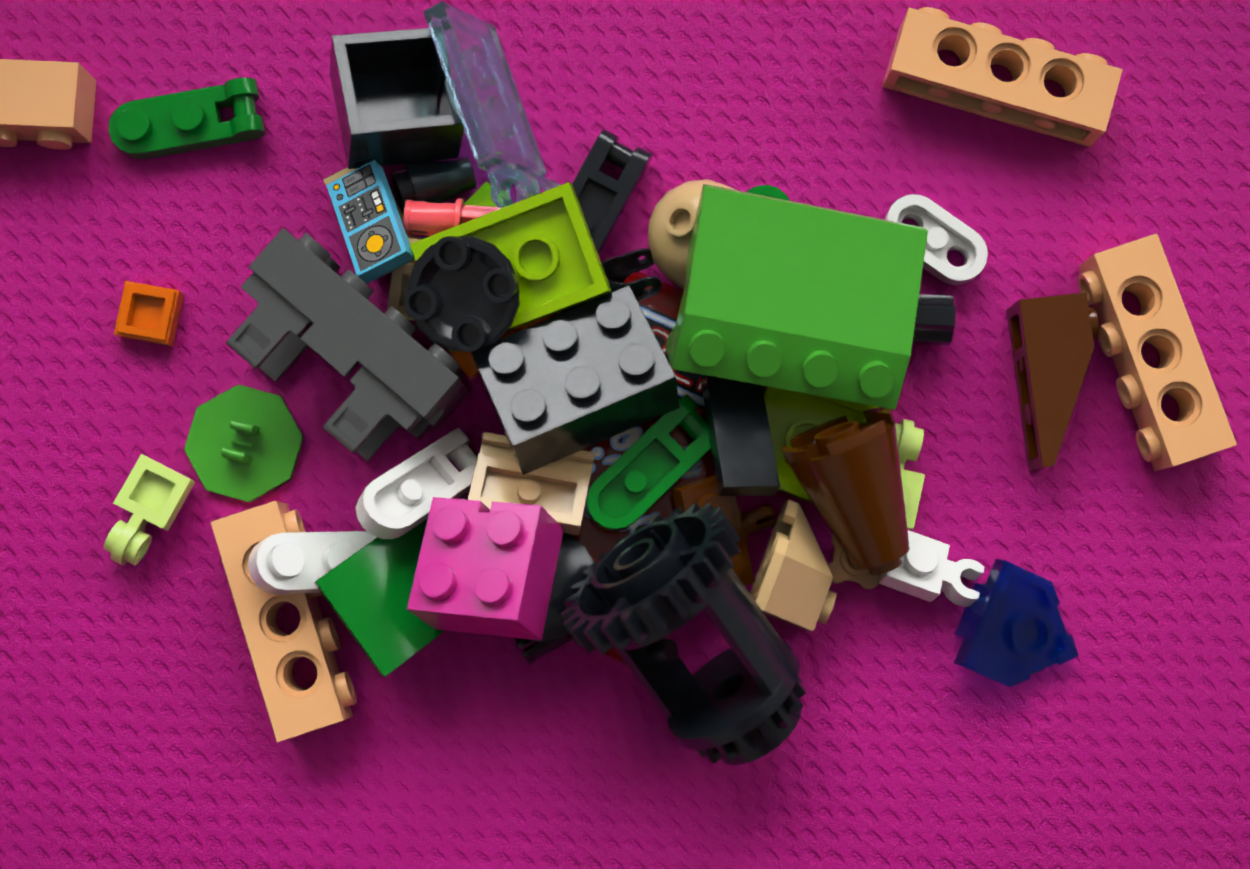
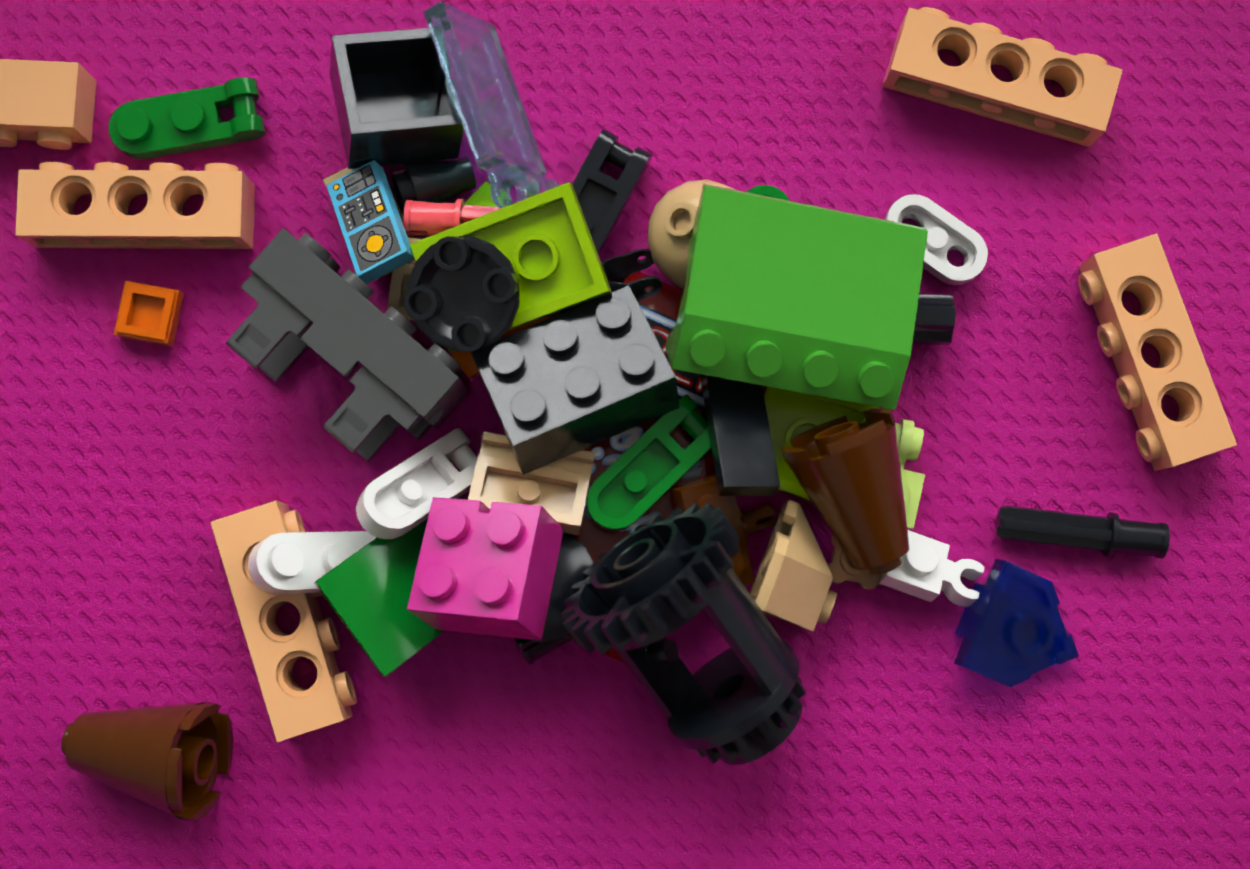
yellowish green plate [104,454,195,565] -> none
bright green piece [184,384,304,503] -> none
reddish brown slope [1006,292,1099,472] -> none
none -> light nougat brick [15,162,255,249]
none -> reddish brown cone [61,702,233,821]
none -> black axle [995,505,1170,559]

